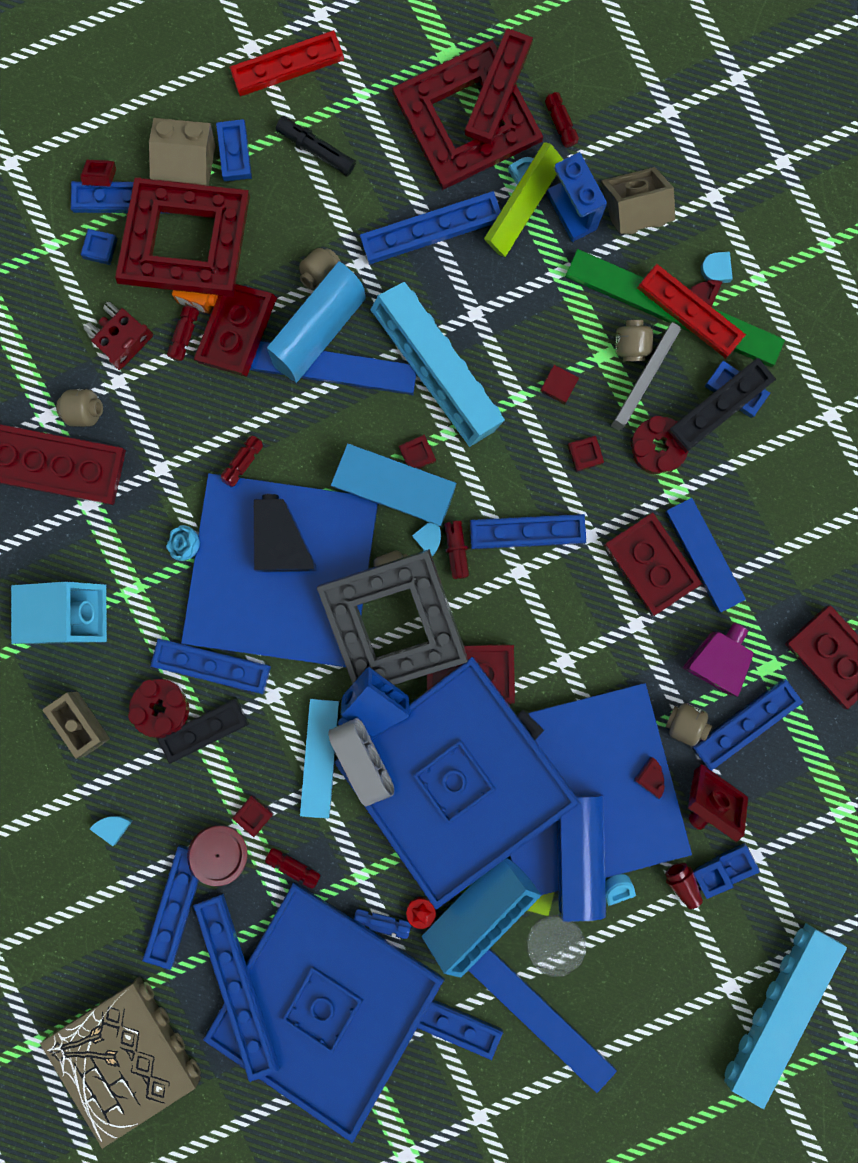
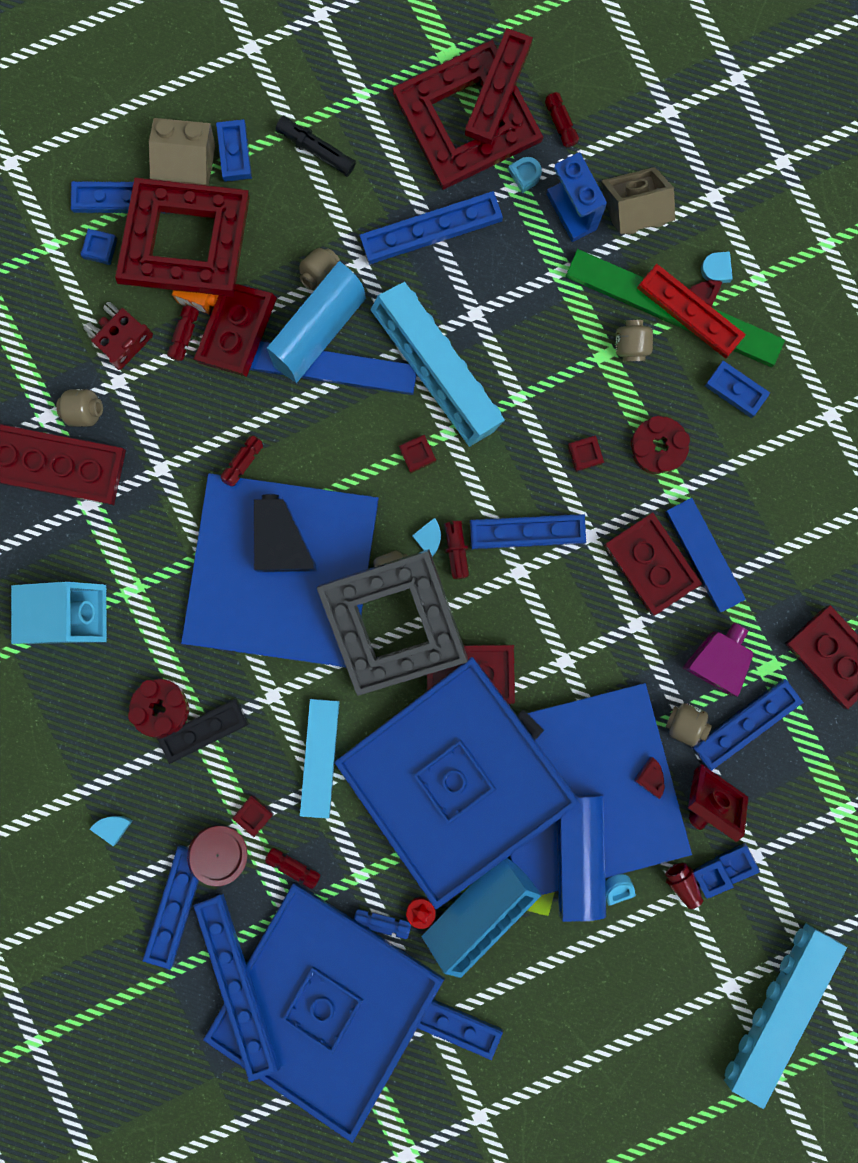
dark tan panel [40,976,201,1149] -> none
dark tan brick [43,692,110,759] -> none
dark red tile [80,160,116,186] -> none
blue tile [150,638,271,694] -> none
medium azure plate [166,525,200,561] -> none
red tile [230,30,344,97] -> none
light grey beam [329,718,394,807] -> none
dark azure brick [331,443,457,526] -> none
blue torso [338,667,409,736] -> none
blue tile [468,948,617,1093] -> none
lime tile [484,142,563,257] -> none
clear tile [527,915,586,977] -> none
dark red tile [540,365,579,405] -> none
light grey tile [611,322,681,431] -> none
black tile [668,358,776,453] -> none

